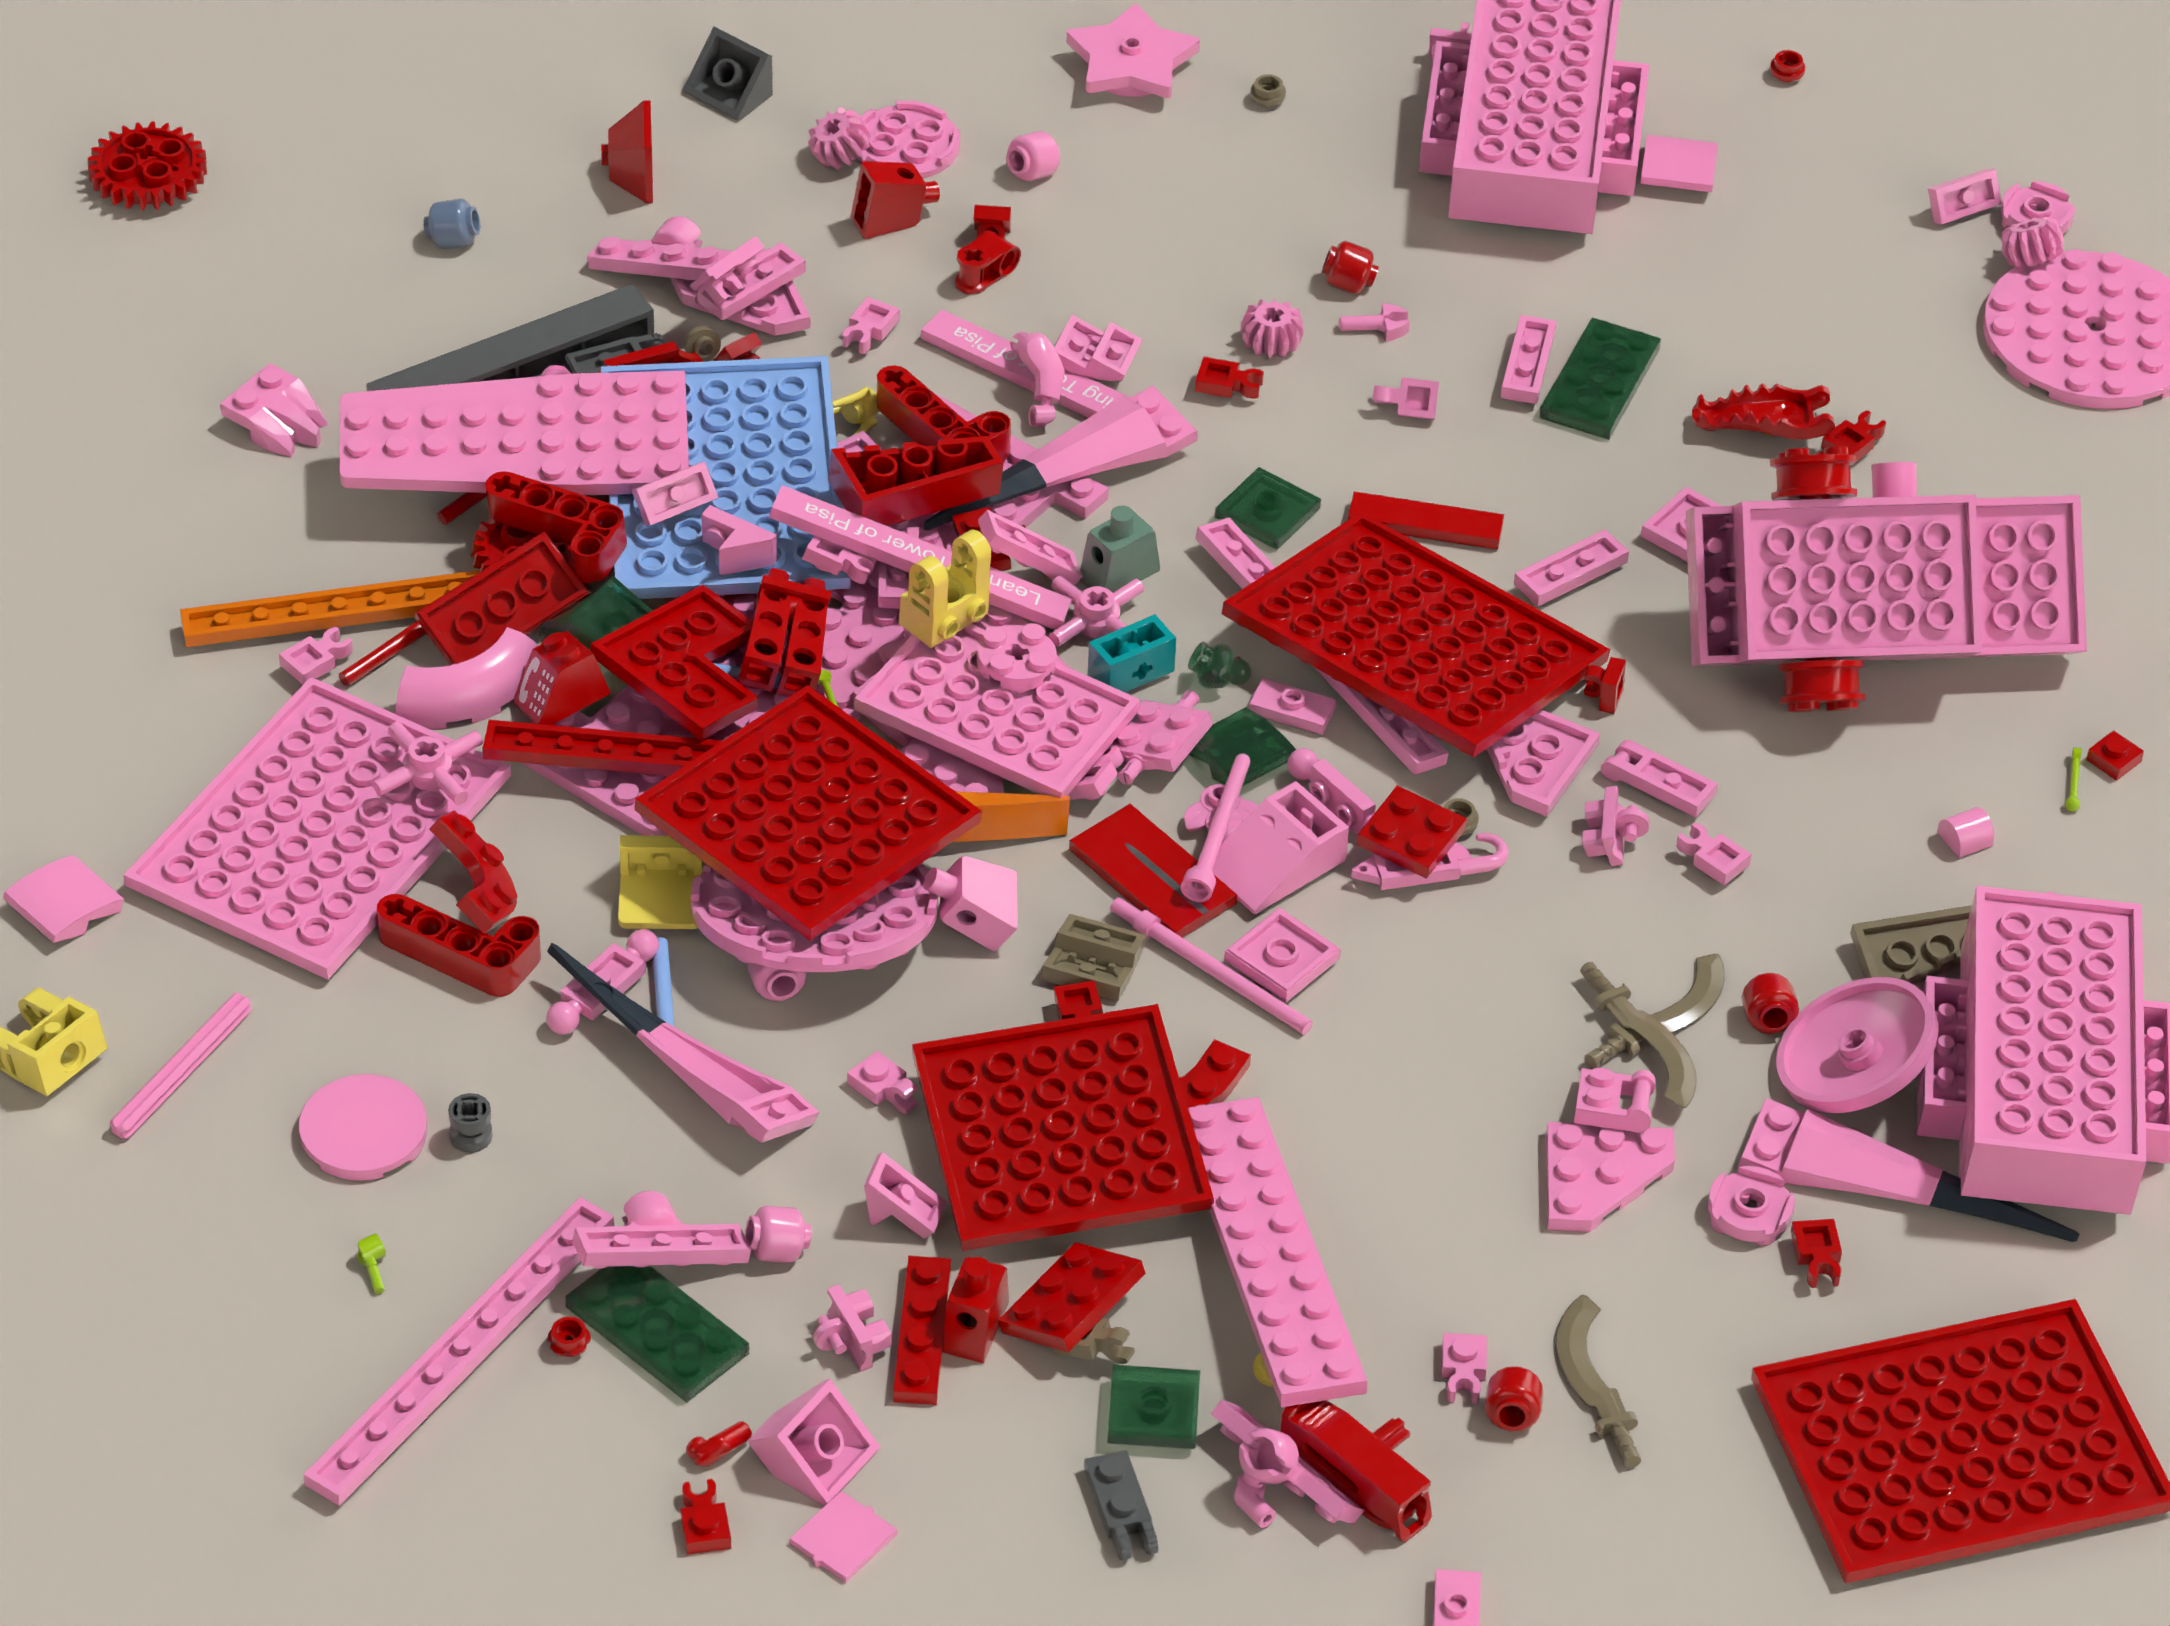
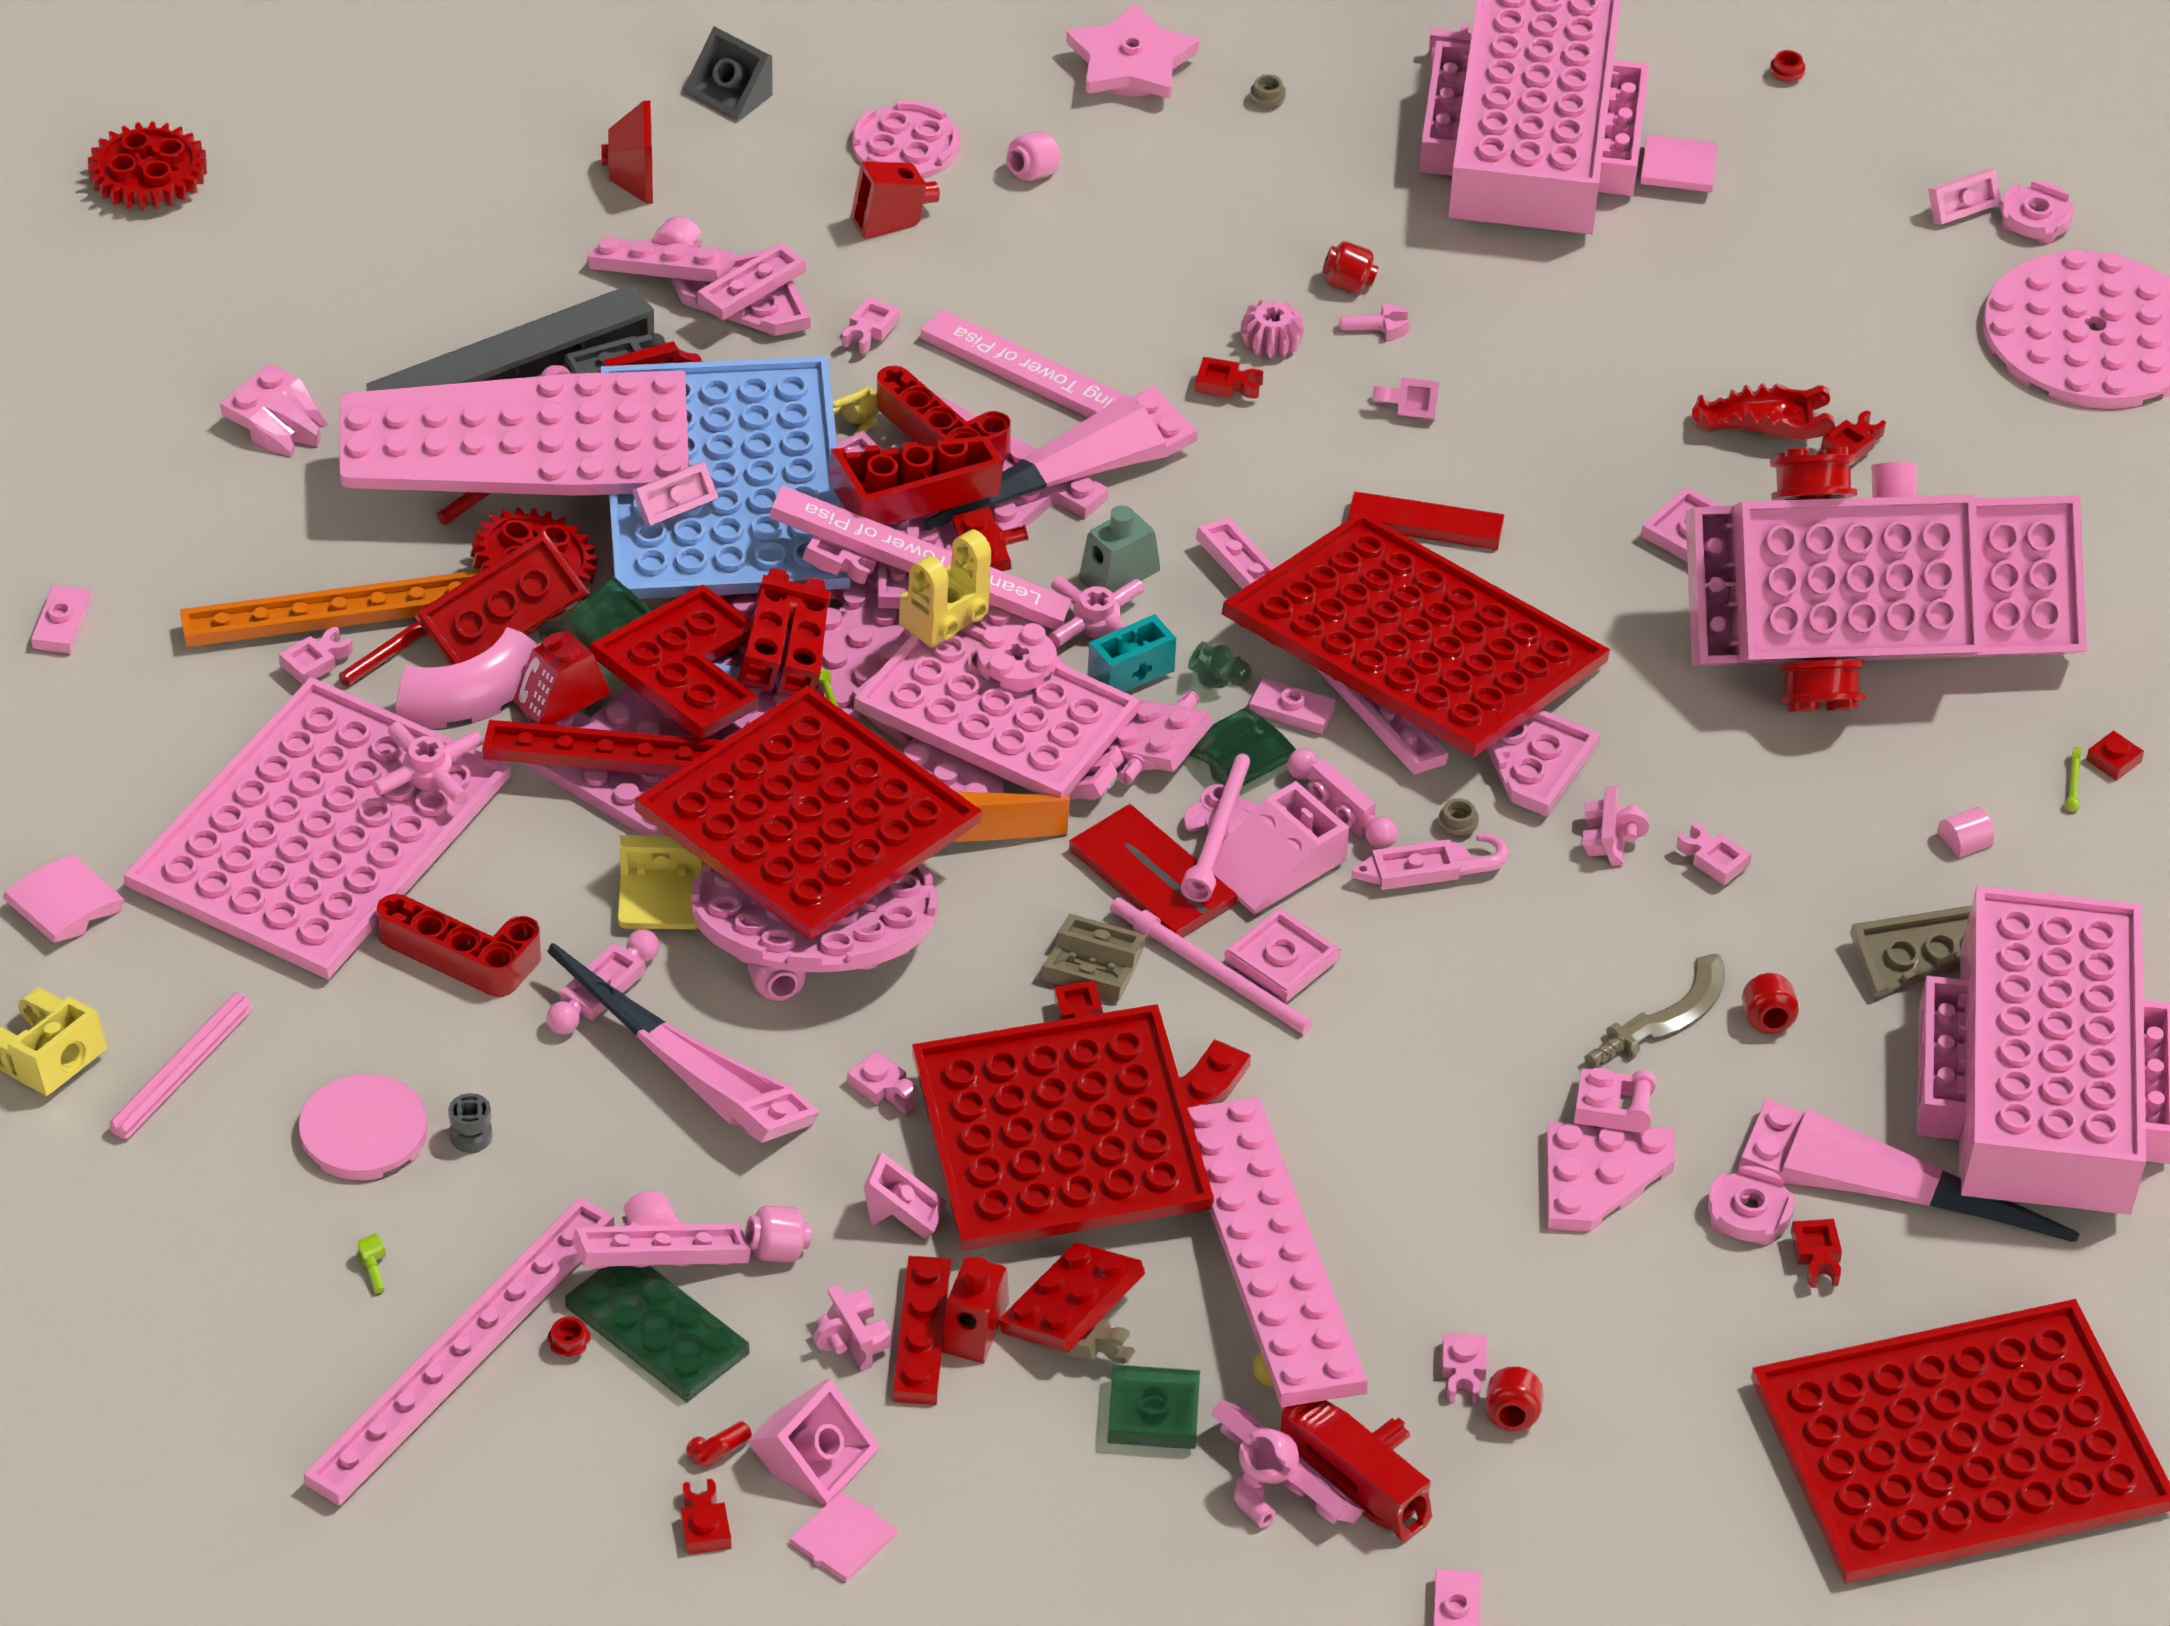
sand blue head [423,199,481,249] -> none
red plate [429,810,518,934] -> none
red beam [485,471,627,583] -> none
light blue bar [653,937,675,1027] -> none
dark tan plate [684,326,721,362] -> none
bright pink plate [690,236,765,305] -> none
bright pink slope [702,505,777,575] -> none
red tile [714,332,762,361] -> none
bright pink gear [808,107,871,170] -> none
bright pink torso [924,856,1018,952] -> none
red piece [955,230,1021,294] -> none
red tile [973,205,1012,239] -> none
bright pink plate [978,510,1083,585] -> none
bright pink arm [1010,332,1065,427] -> none
bright pink slope [1054,315,1143,381] -> none
dark grey hinge [1084,1450,1159,1561] -> none
clear green plate [1215,467,1321,550] -> none
red plate [1356,785,1467,879] -> none
bright pink plate [1501,315,1557,404] -> none
bright pink plate [1514,529,1629,607] -> none
clear green plate [1539,317,1661,440] -> none
dark tan sword [1556,1295,1641,1468] -> none
dark tan sword [1580,962,1697,1108] -> none
red tile [1583,657,1626,714] -> none
bright pink plate [1601,740,1718,818] -> none
bright pink dish [1776,977,1939,1113] -> none
bright pink gear [2001,217,2064,267] -> none
none -> bright pink plate [31,585,92,654]

